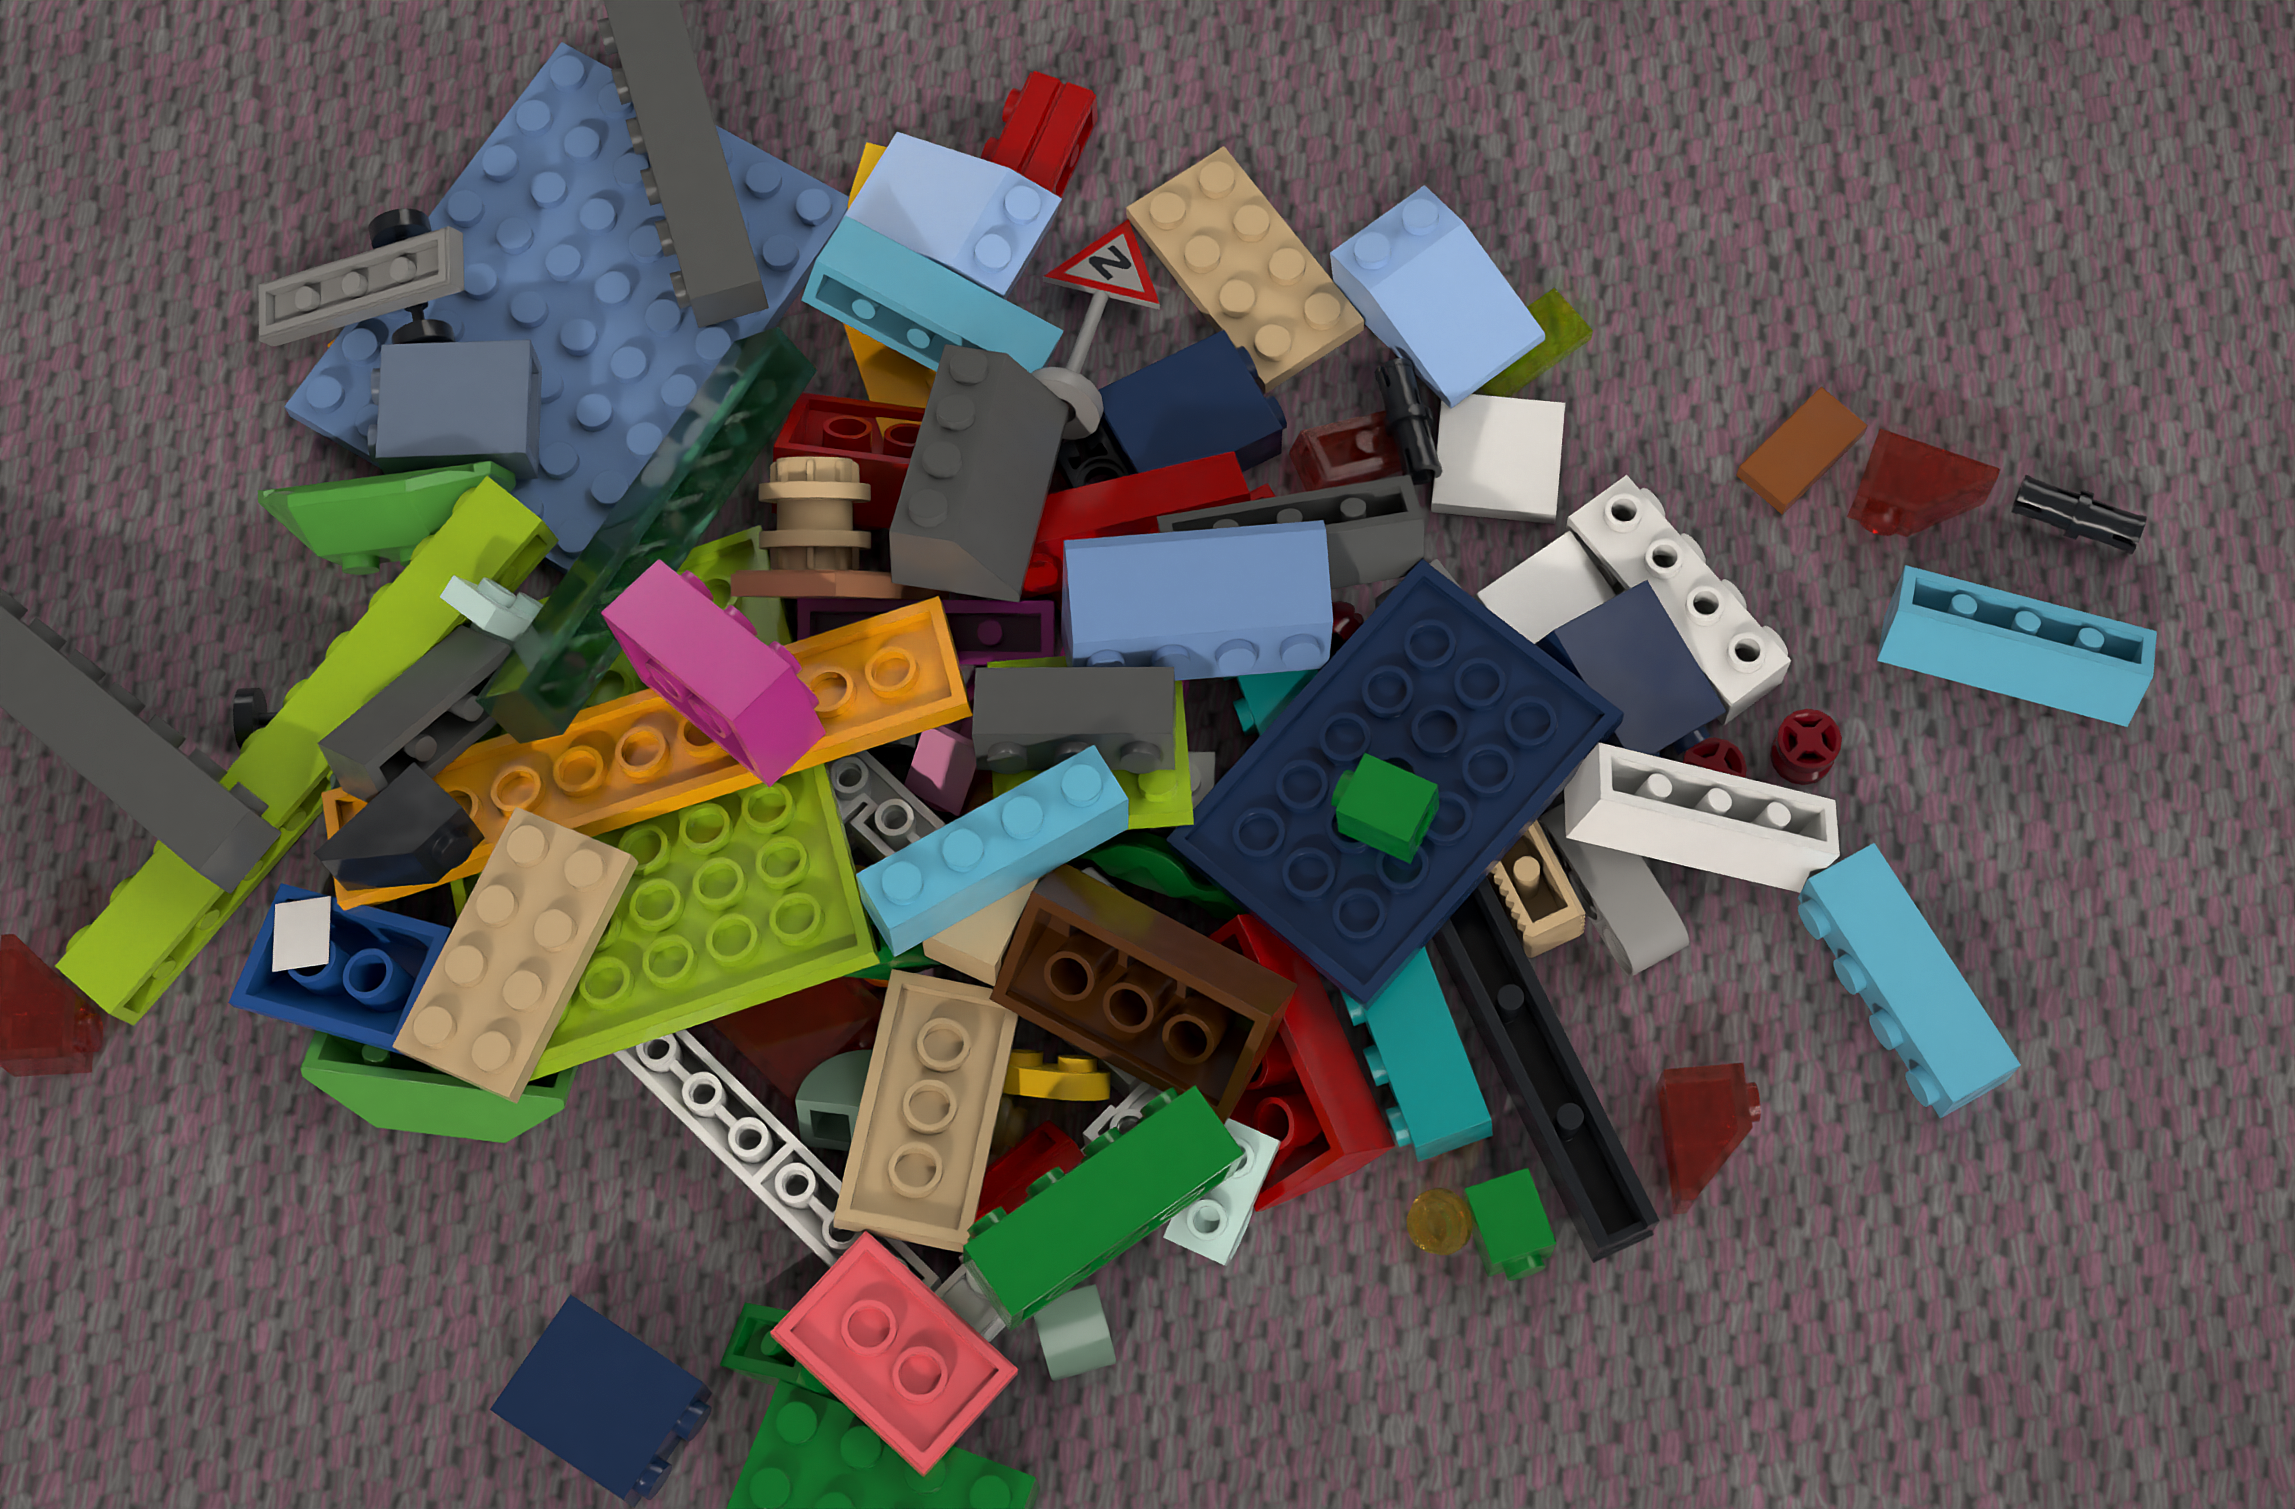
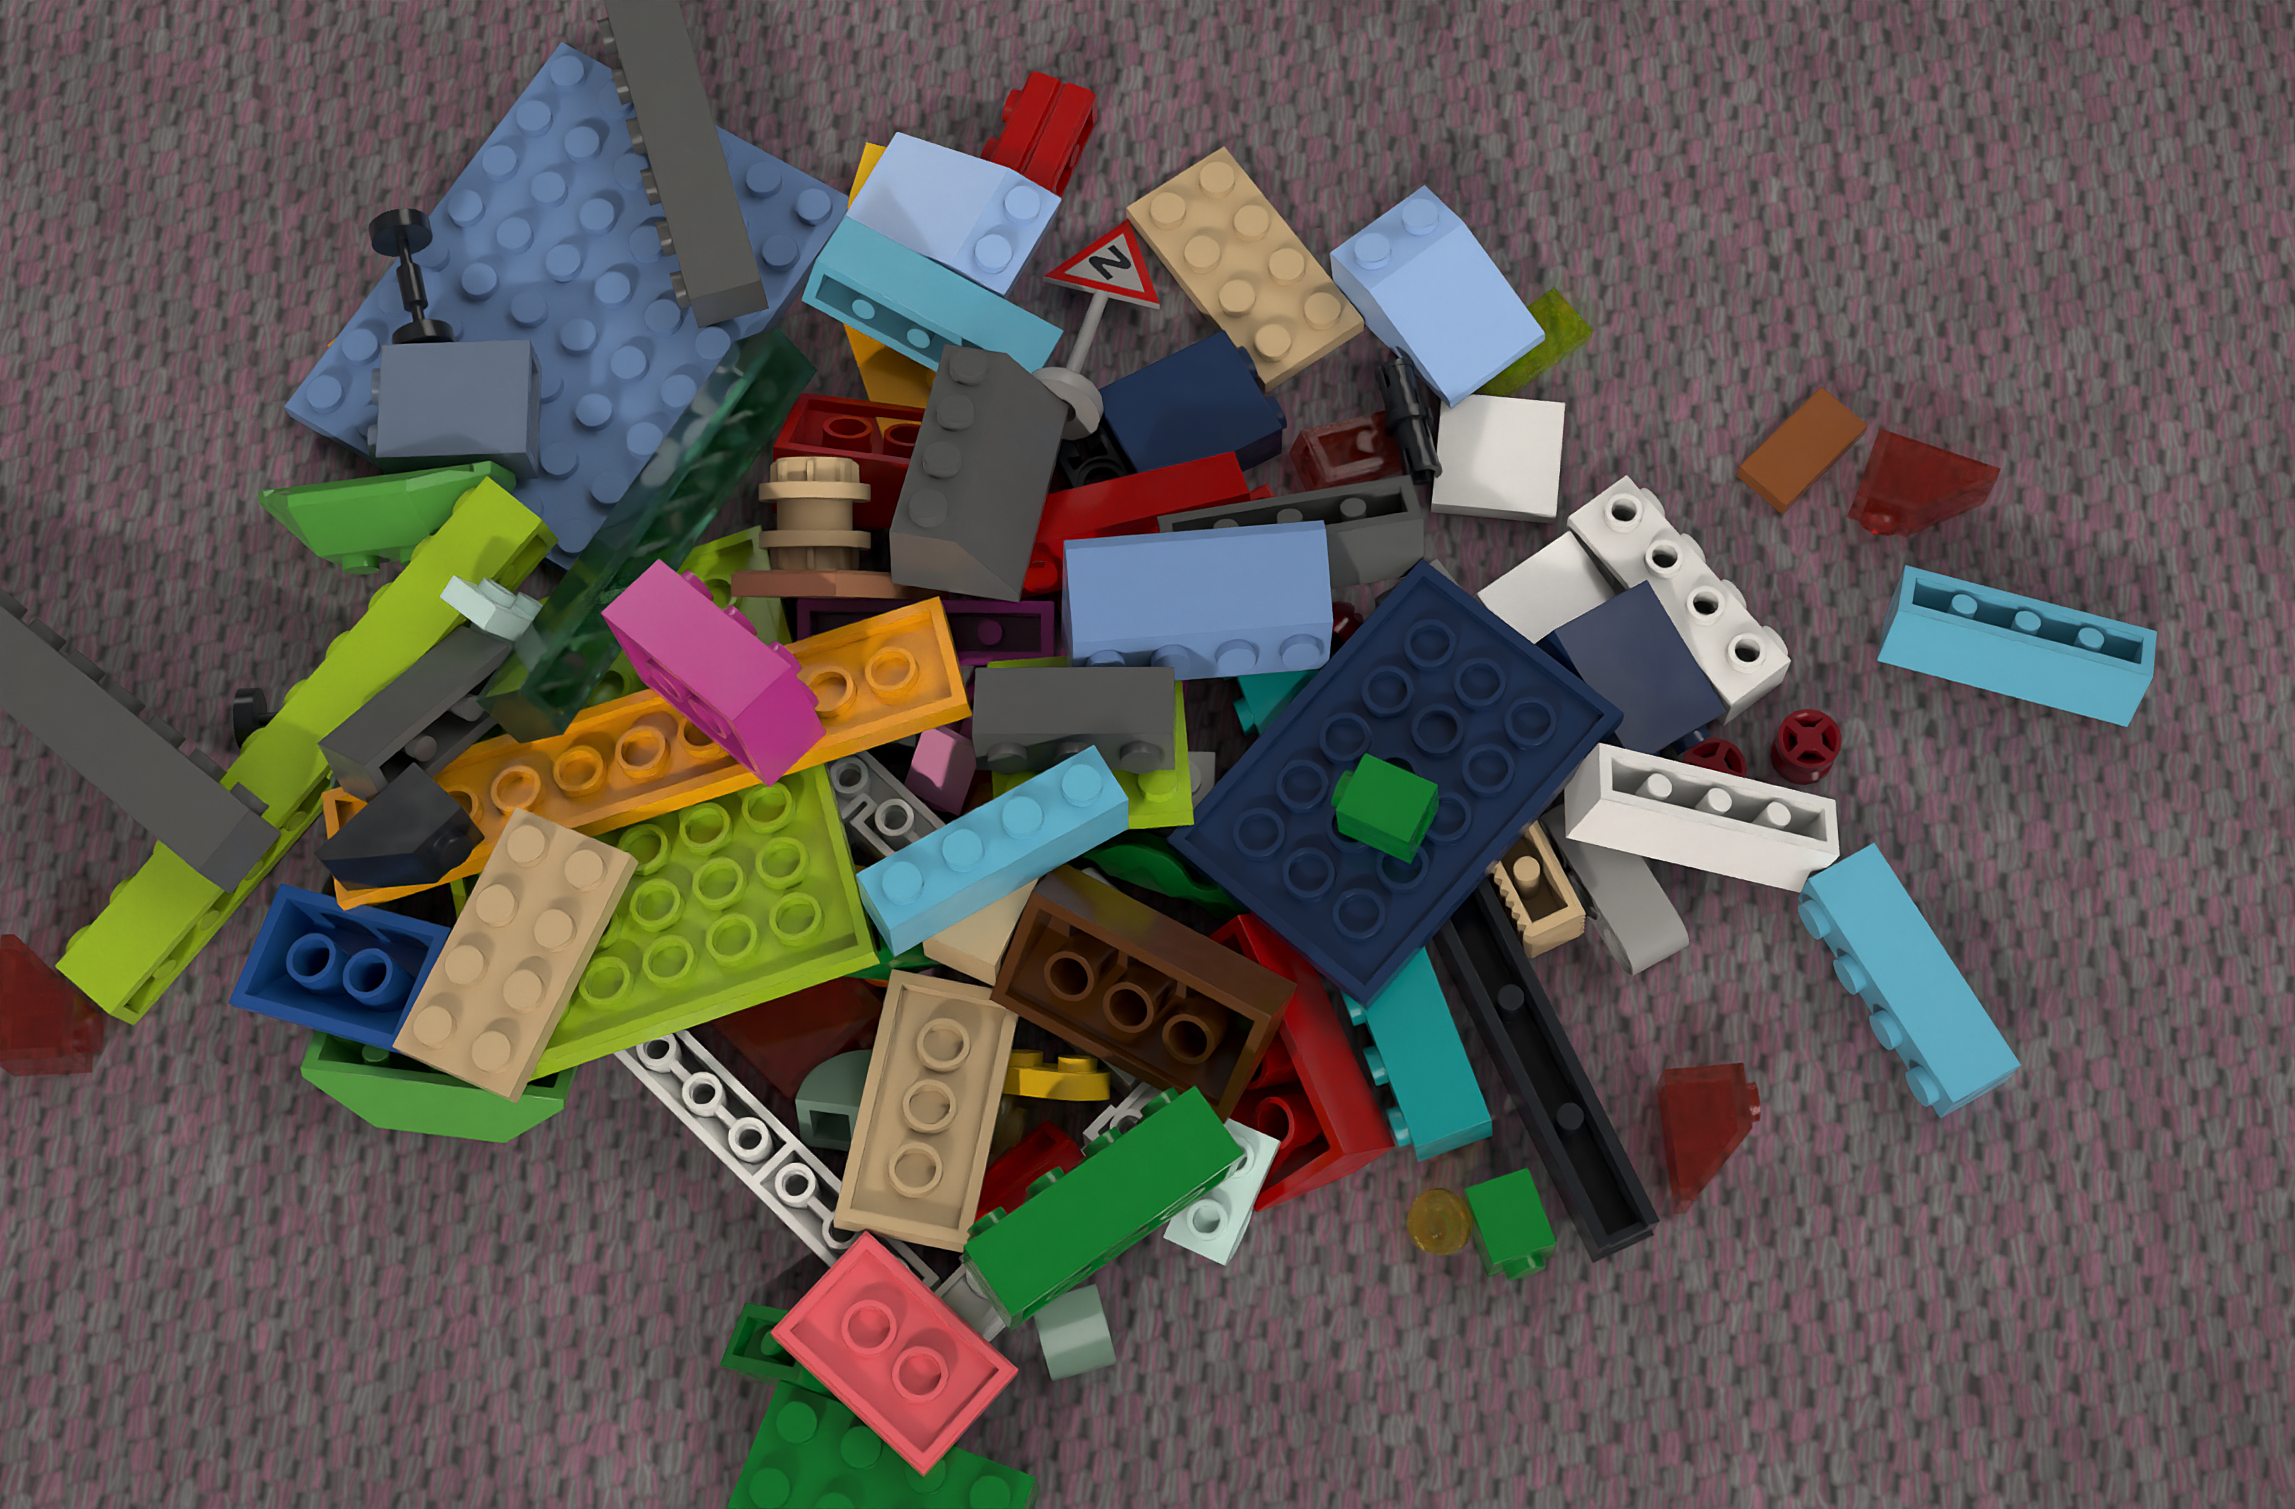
light grey tile [258,226,464,346] -> none
white sticker [272,896,331,972] -> none
dark blue brick [490,1294,712,1508] -> none
black pin [2011,475,2147,555] -> none

